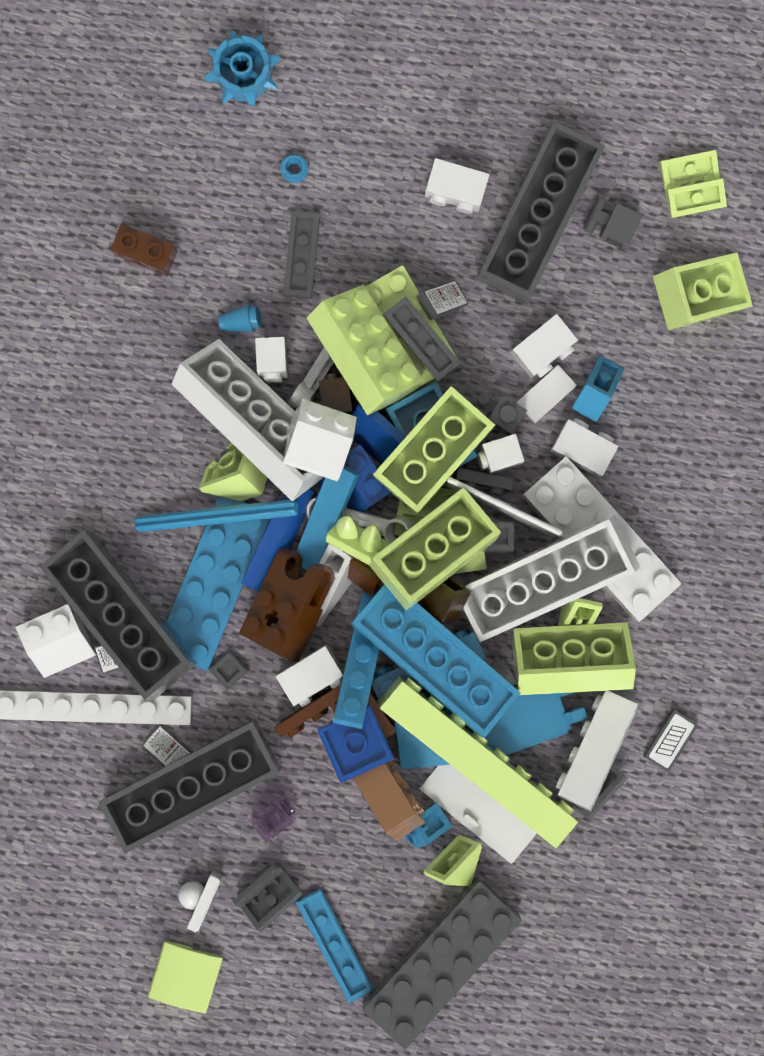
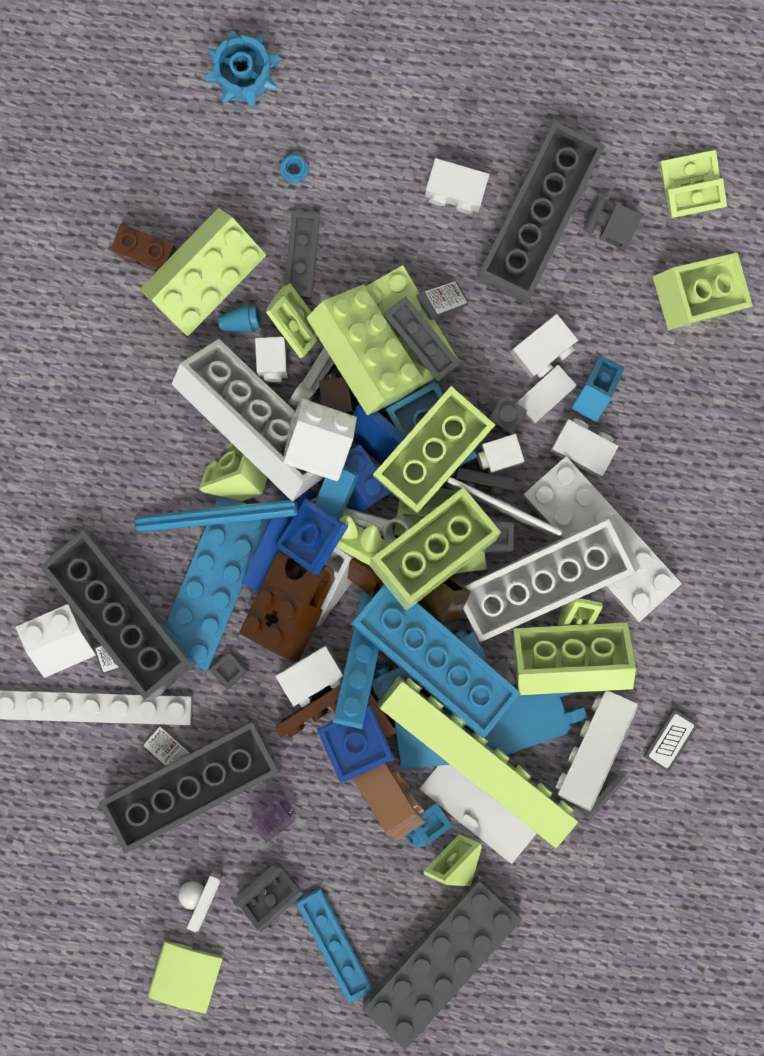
none -> yellowish green brick [139,208,266,336]
none -> yellowish green slope [266,283,317,358]
none -> blue tile [275,498,349,575]

